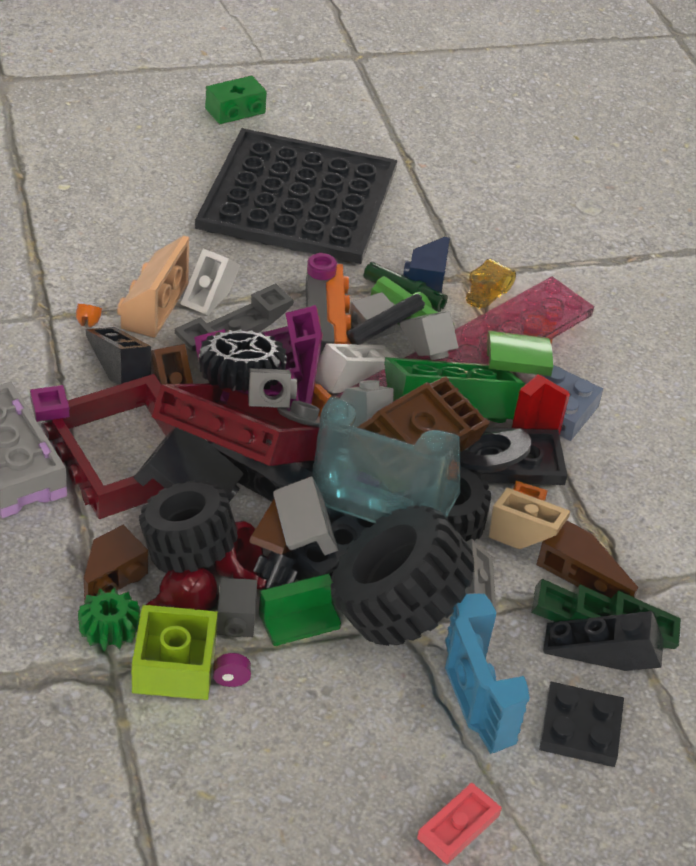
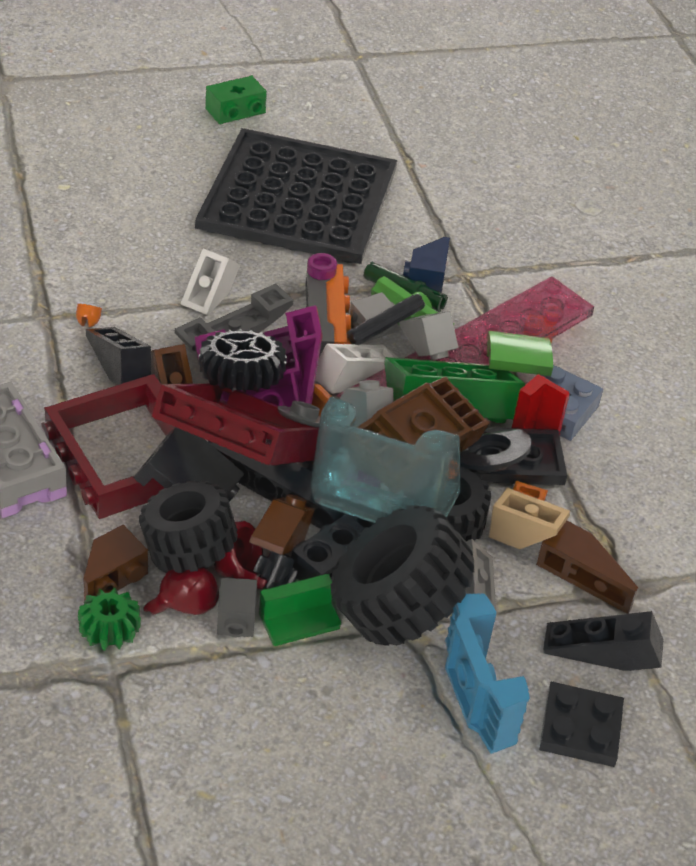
magenta tile [30,385,70,422] -> none
light nougat slope [117,236,189,338] -> none
lime brick [132,605,218,700] -> none
magenta tile [213,653,251,687] -> none
light grey brick [248,368,297,408] -> none
light grey panel [273,476,338,555] -> none
coral plate [417,782,502,865] -> none
clear yellow piece [466,258,516,308] -> none
dark green slope [531,579,681,649] -> none

